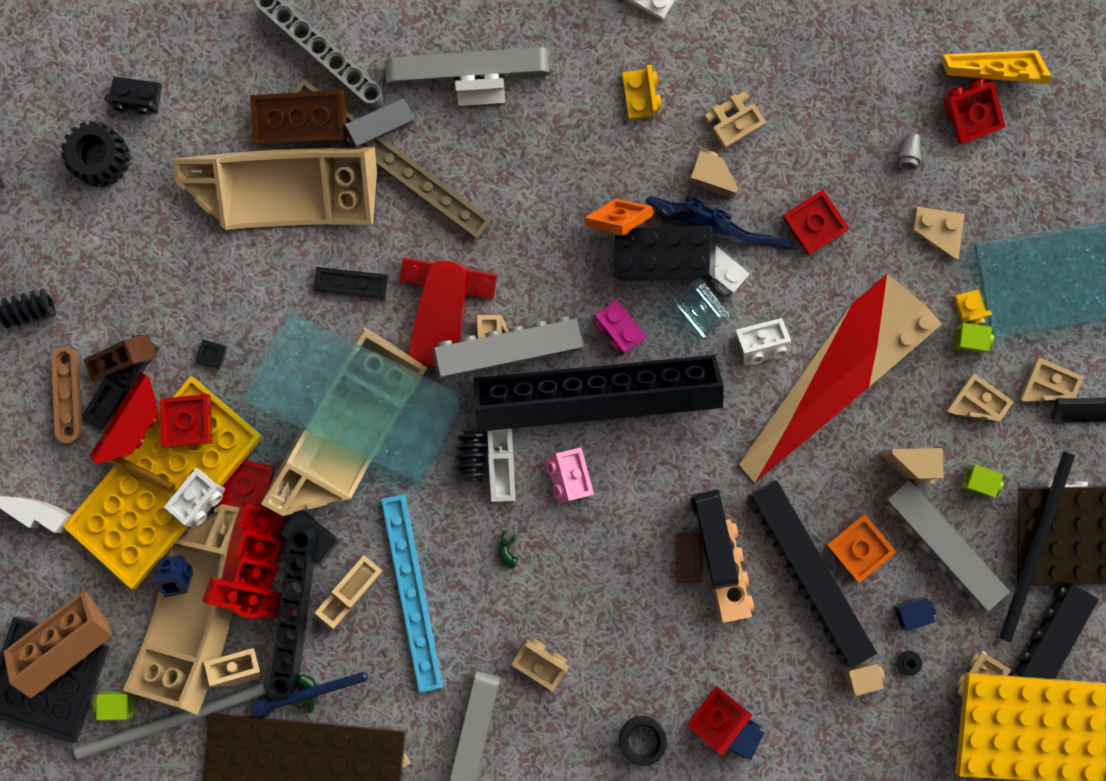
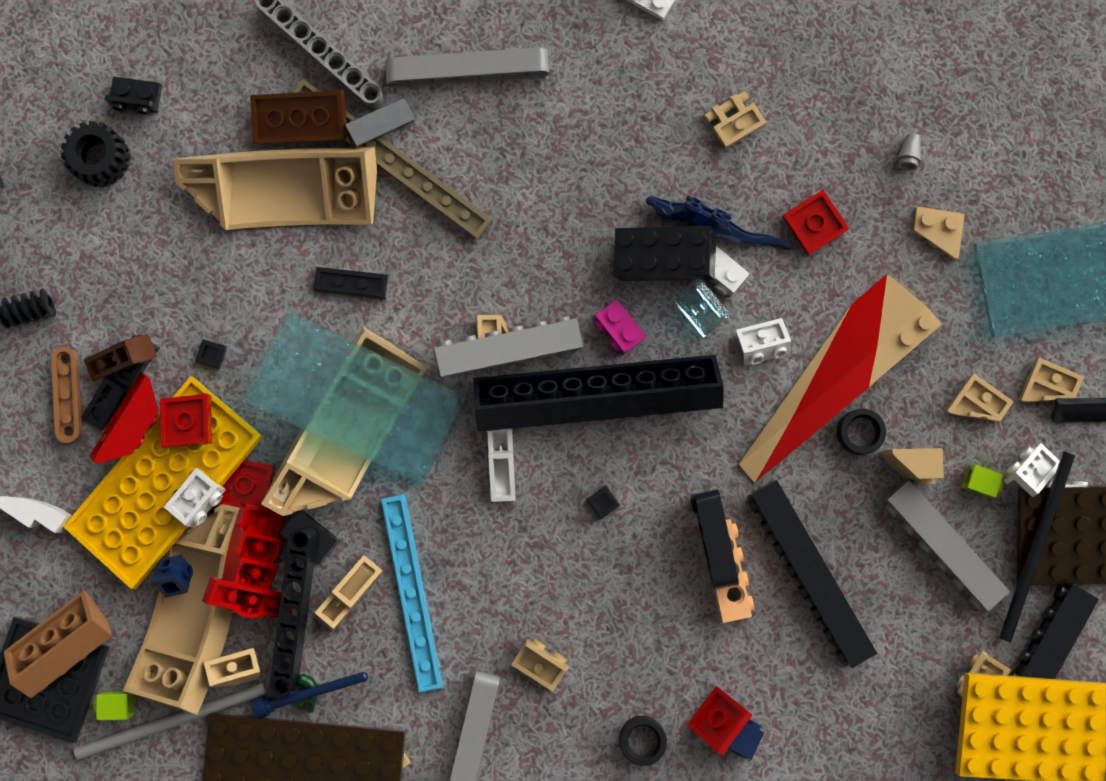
pearl gold bar [108,457,175,493] -> none
red slope [399,257,498,367] -> none
white bracket [455,74,505,106] -> none
black piece [455,431,488,481] -> none
dark green arm [498,530,518,569] -> none
bright pink bracket [546,447,594,504] -> none
orange plate [584,199,653,236] -> none
yellow bracket [622,65,661,120] -> none
reddish brown tile [676,533,701,583] -> none
tan slope [689,151,738,198] -> none
orange plate [826,514,896,583] -> none
tan brick [844,662,885,696] -> none
dark blue brick [893,597,936,631] -> none
black plate [897,650,922,676] -> none
yellow wing [942,50,1051,84] -> none
red plate [942,78,1006,144] -> none
lime brick [953,323,994,354] -> none
yellow bracket [954,289,992,325] -> none
none -> black tile [587,486,620,519]
none -> black tyre [837,408,887,455]
none -> white bracket [1003,443,1059,497]

